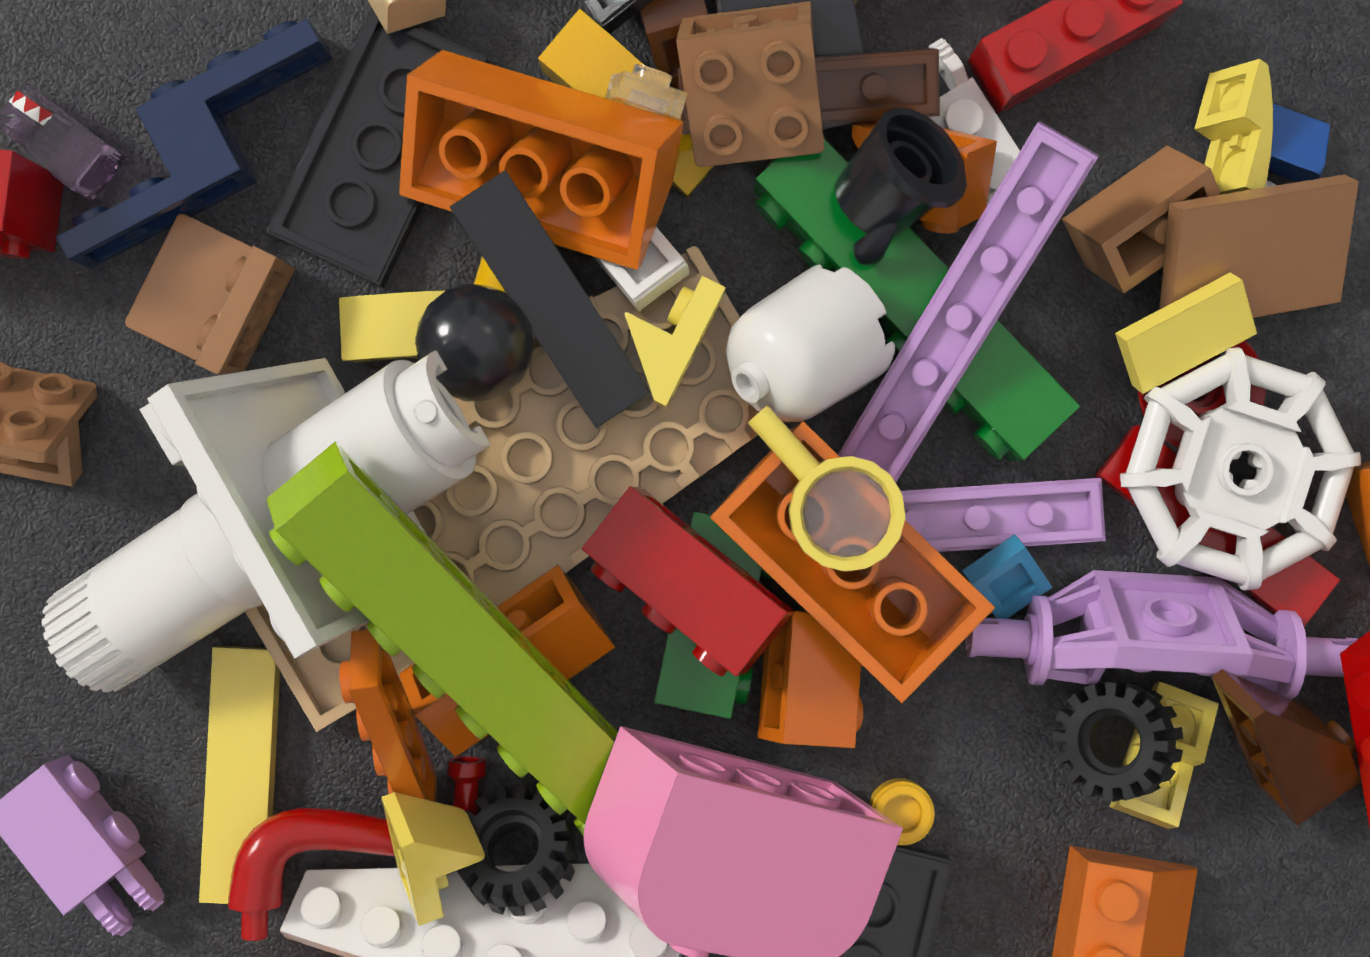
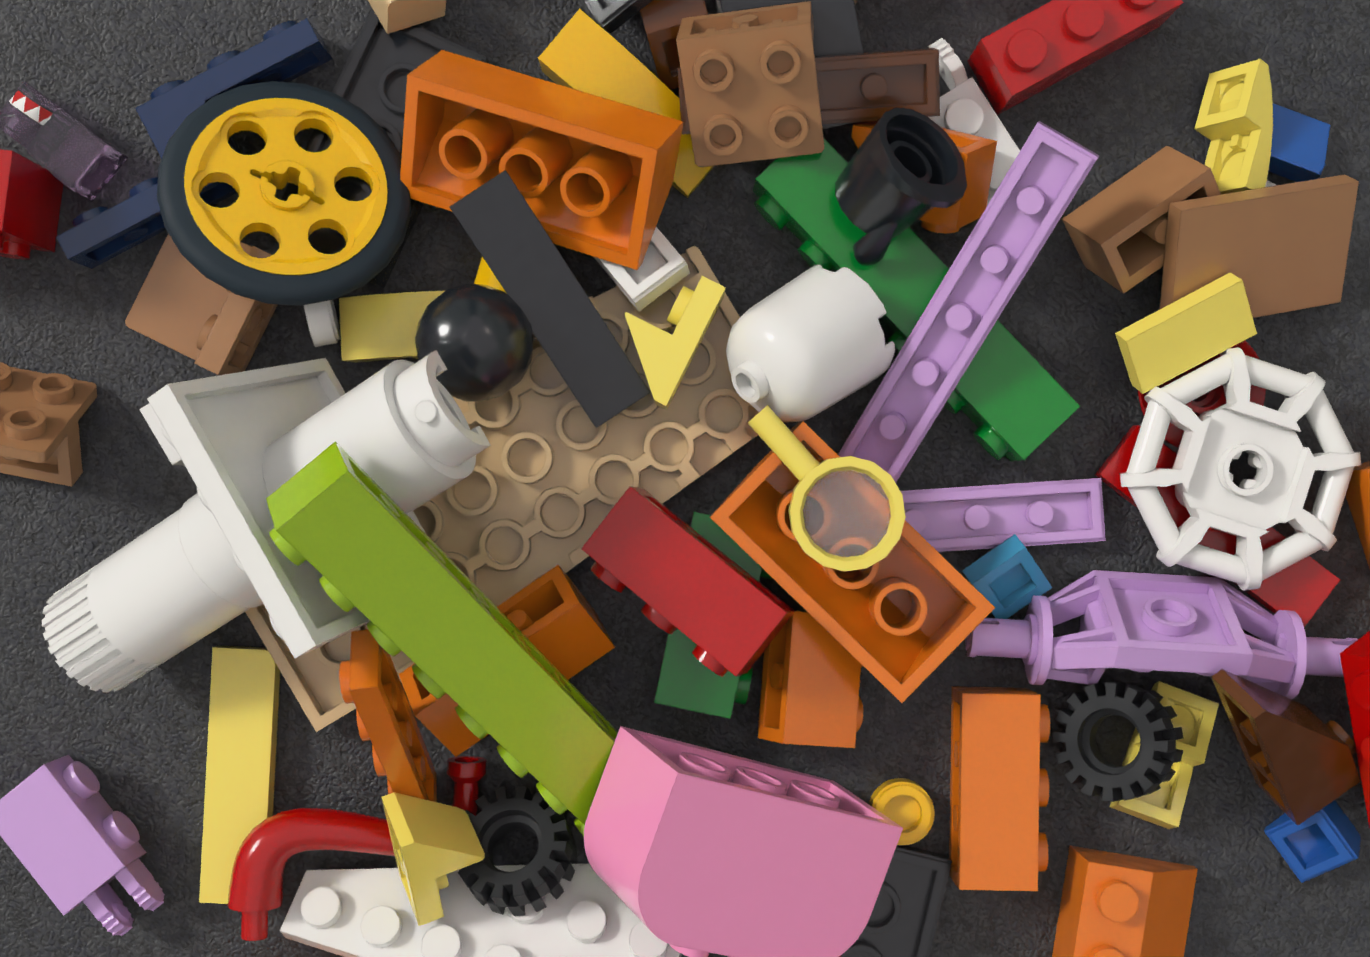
clear plate [605,64,688,119] -> none
none -> wedge [157,81,411,306]
none -> white tile [304,300,340,347]
none -> orange brick [949,686,1050,891]
none -> blue slope [1264,800,1361,883]

